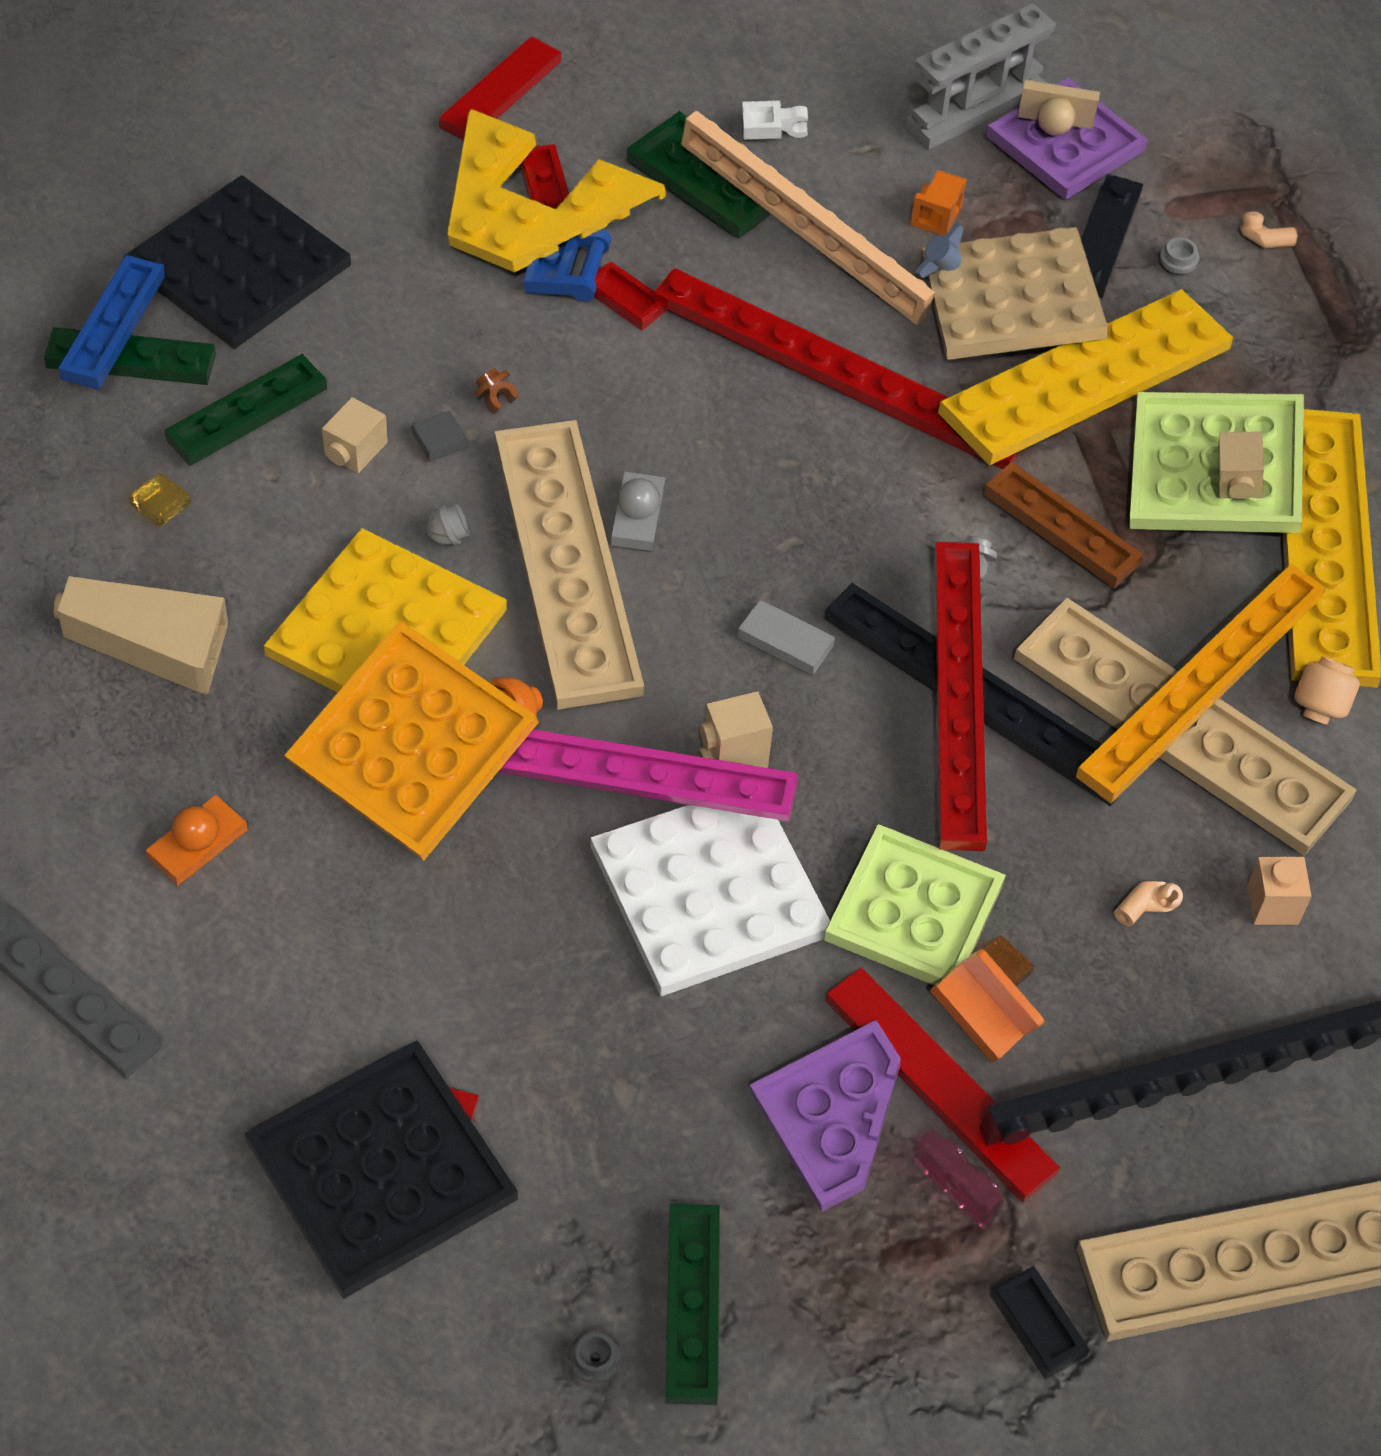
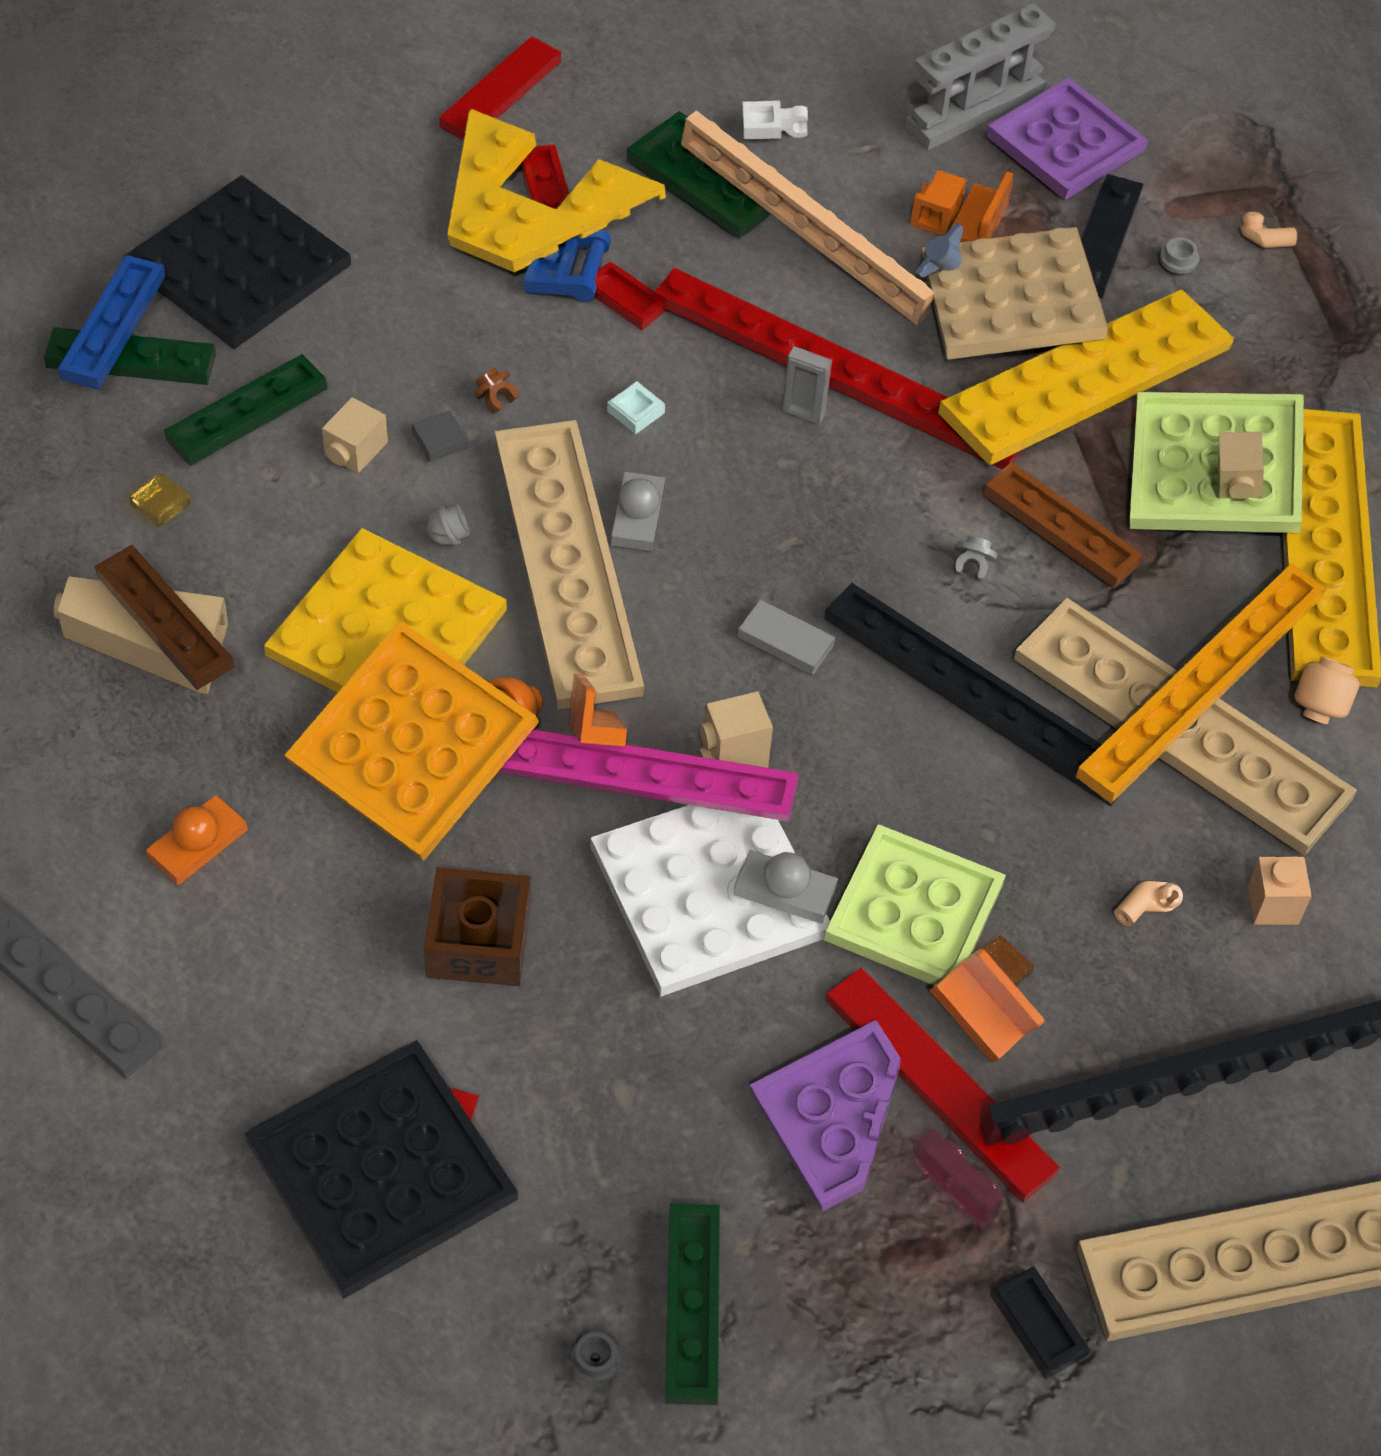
red plate [935,541,987,851] -> none
tan tile [1018,80,1100,136] -> none
none -> reddish brown plate [95,545,234,690]
none -> reddish brown brick [424,868,531,986]
none -> orange panel [568,673,627,747]
none -> light aqua tile [607,381,665,434]
none -> light grey tile [734,850,838,924]
none -> light grey tile [782,346,832,425]
none -> orange panel [951,171,1014,242]

